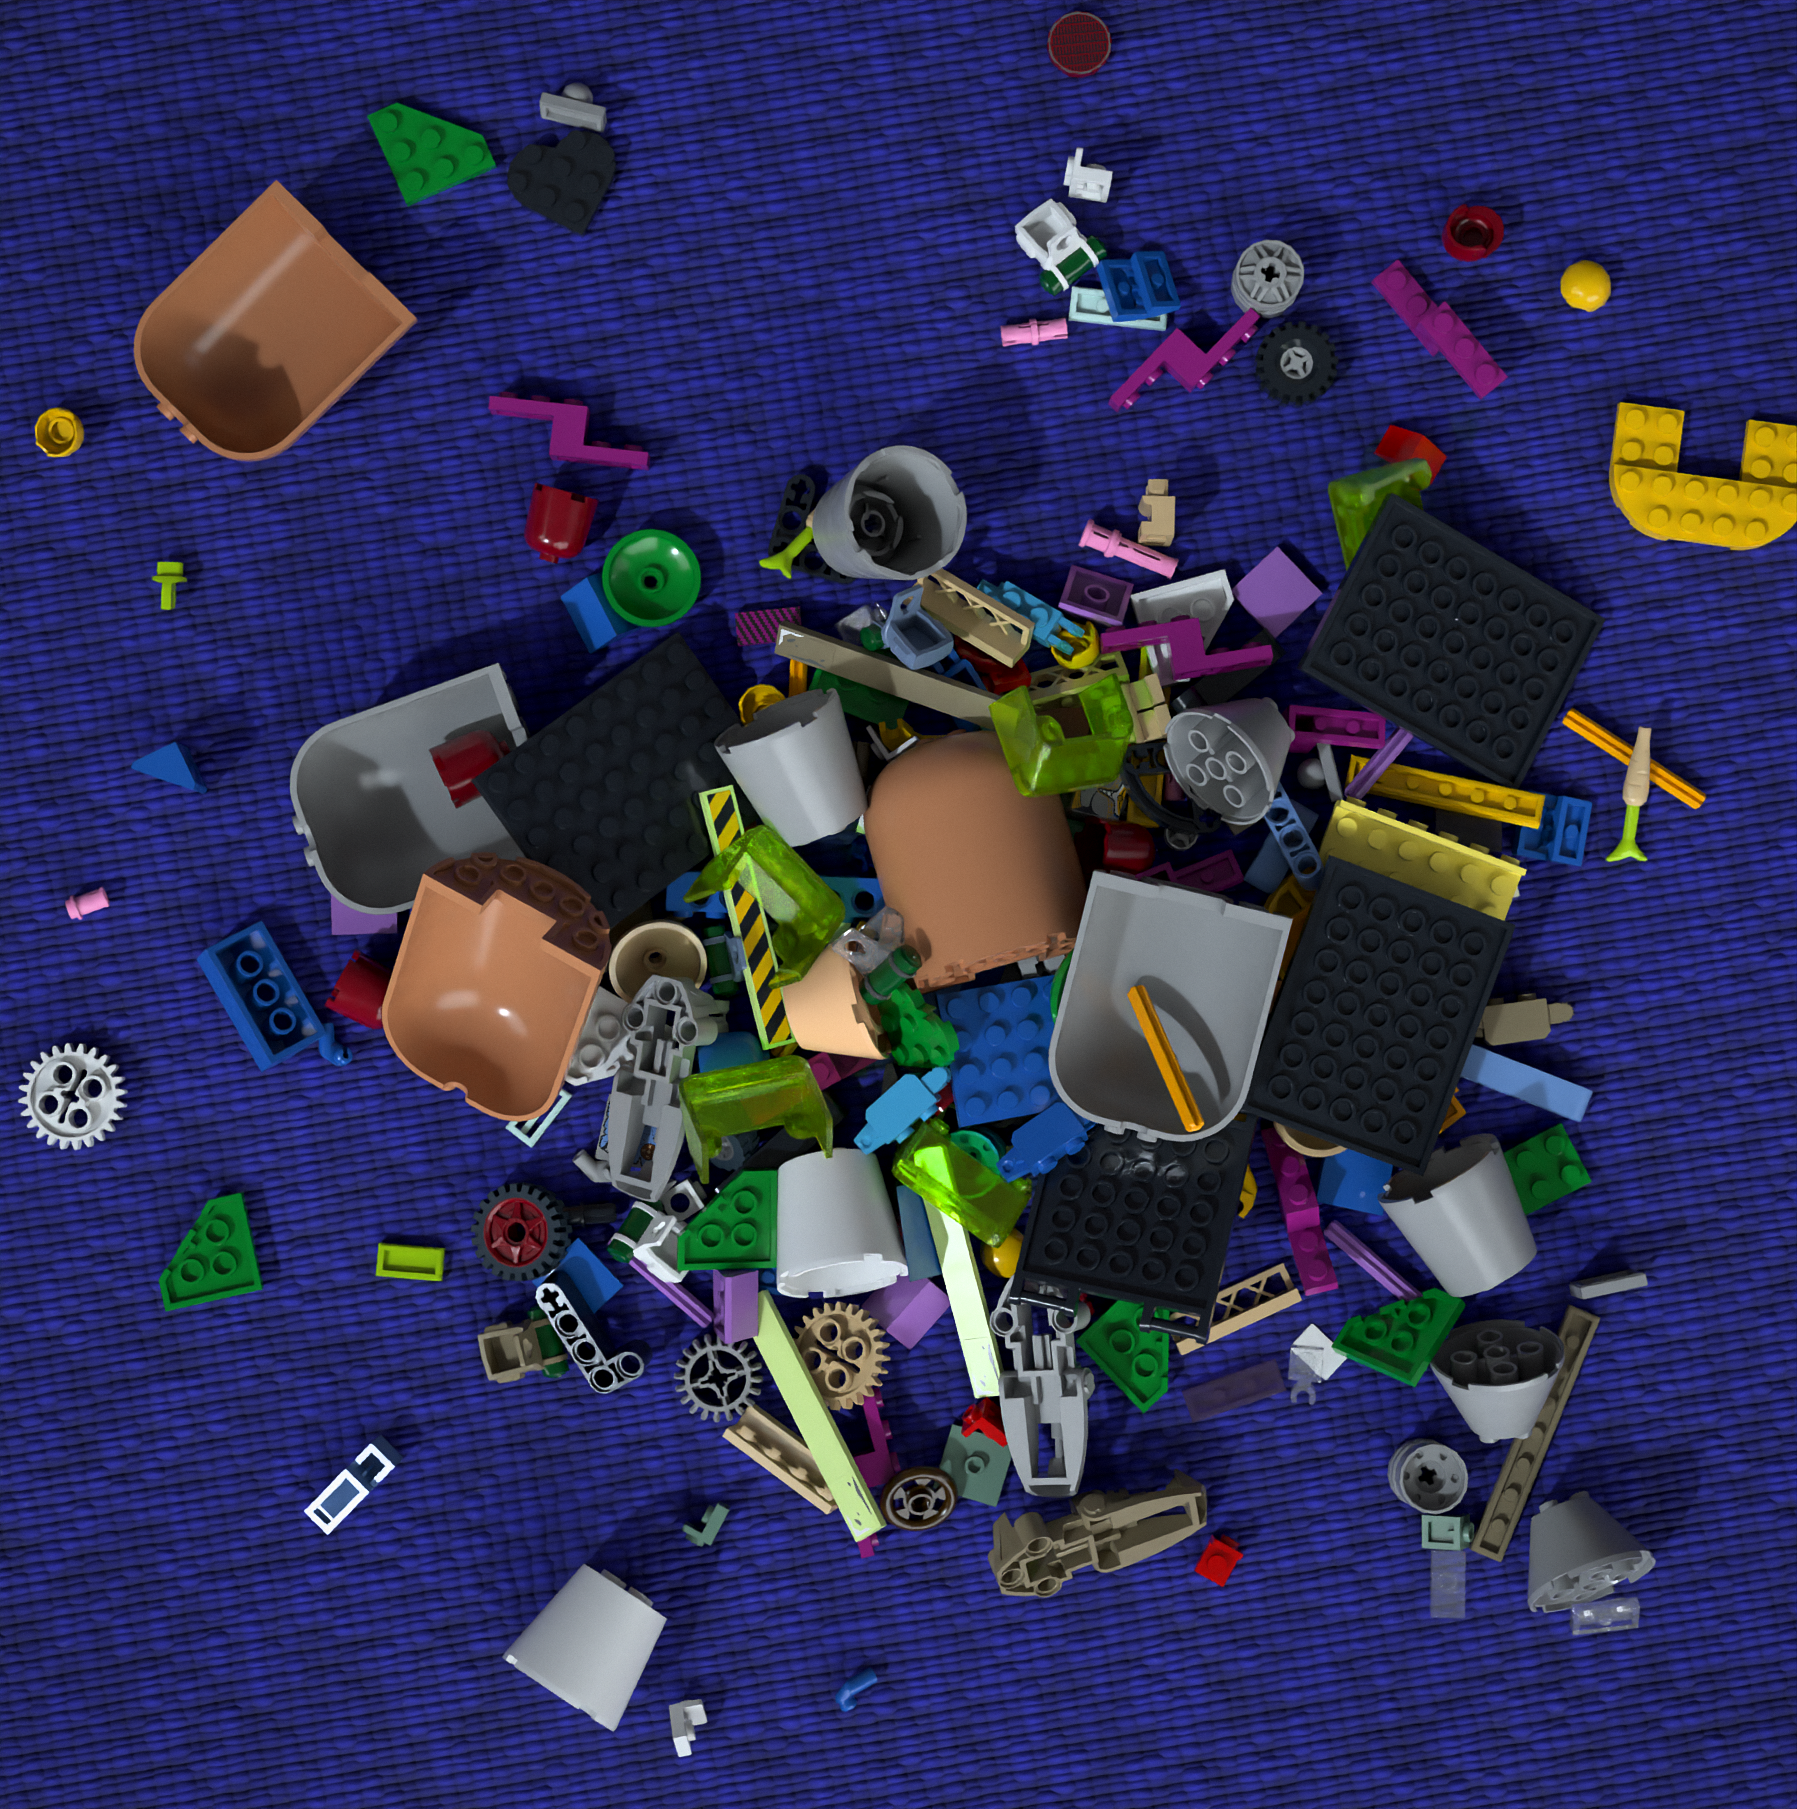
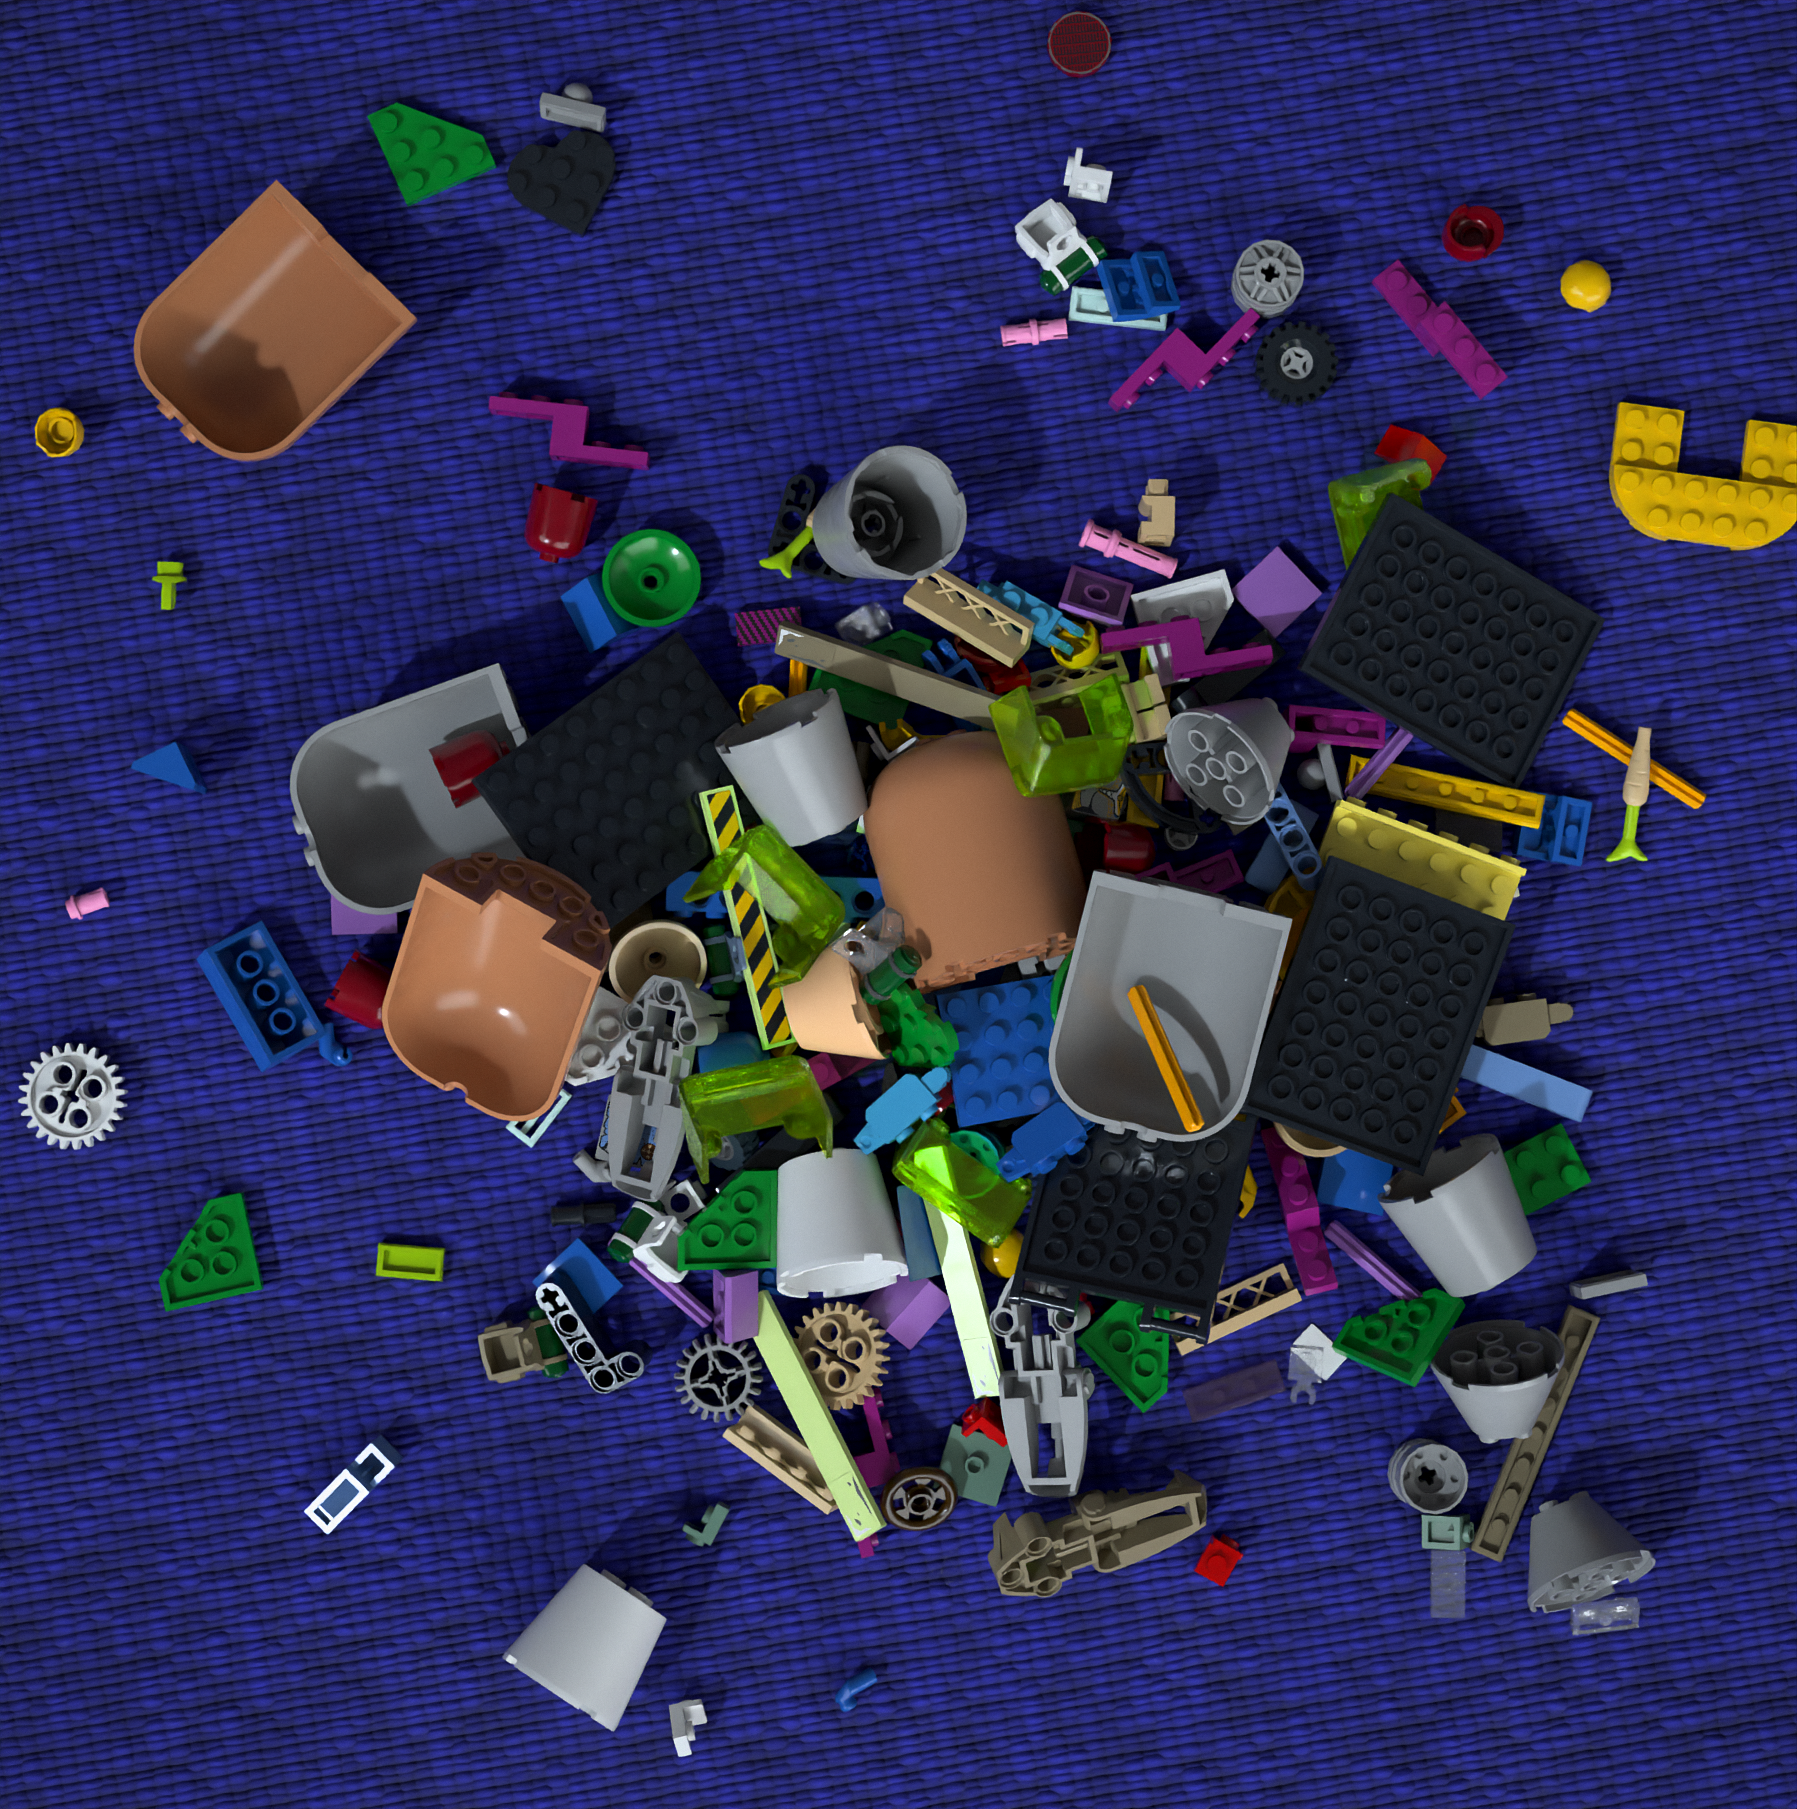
wheel [471,1183,572,1281] -> none
sand blue piece [860,584,954,670] -> none

